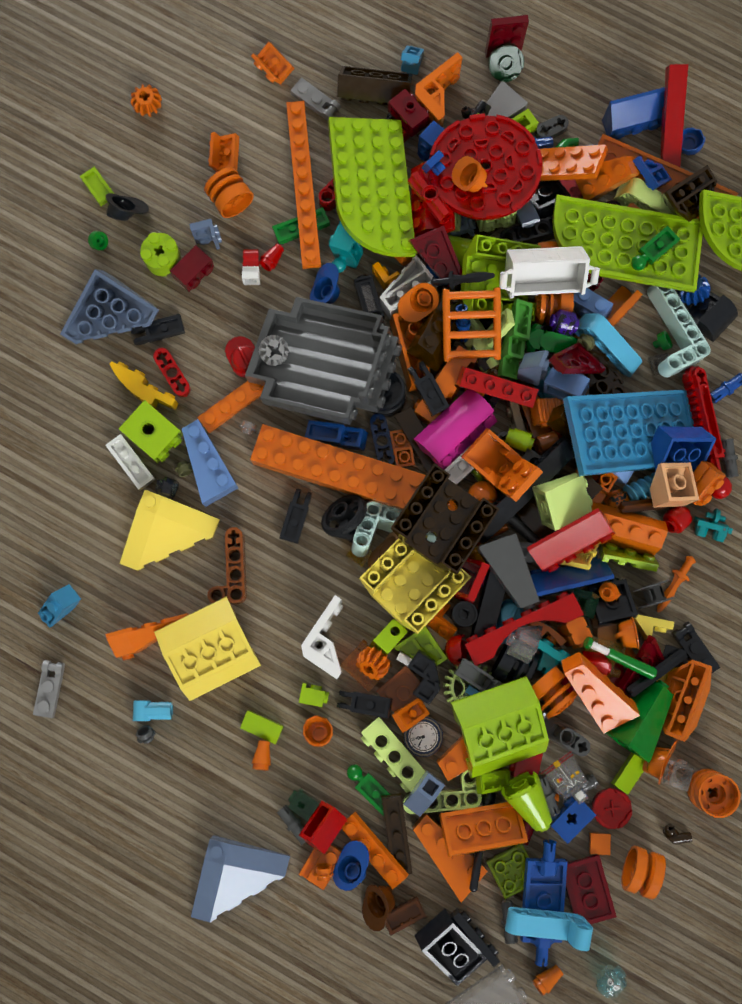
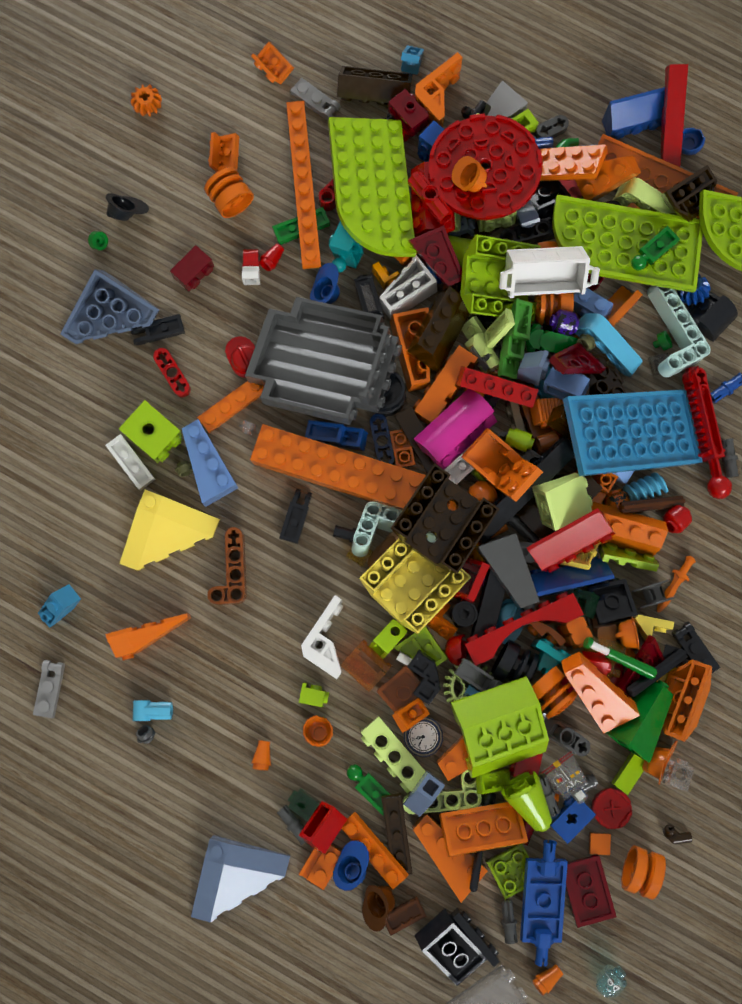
lime tile [80,166,114,206] -> none
yellow slope [110,361,178,410] -> none
lime brick [140,232,182,277] -> none
light yellow slope [154,596,261,701] -> none
black rock [155,477,179,500] -> none
sand blue bracket [189,219,222,250] -> none
lime slope [240,710,284,745] -> none
light grey gear [259,335,290,366] -> none
orange plate [313,865,334,881] -> none
black wheel [321,494,367,537] -> none
black hinge [337,691,393,719] -> none
orange gear [356,646,391,680] -> none
orange piece [398,283,439,322] -> none
black hinge [408,361,449,416] -> none
blue tile [421,150,446,176] -> none
black sword [430,271,495,290] -> none
orange bar [442,287,501,362] -> none
blue pin [455,304,471,342] -> none
dark red plate [485,15,529,58] -> none
tile [488,43,524,82] -> none
medium azure beam [505,907,593,951] -> none
clear slope [506,625,543,664] -> none
orange plate [599,581,622,602] -> none
blue wing [633,156,672,190] -> none
light nougat slope [650,462,699,508] -> none
blue slope [651,426,717,472] -> none
orange wheel [687,769,741,818] -> none
orange brick [693,460,726,506] -> none
teal hips [693,508,733,542] -> none

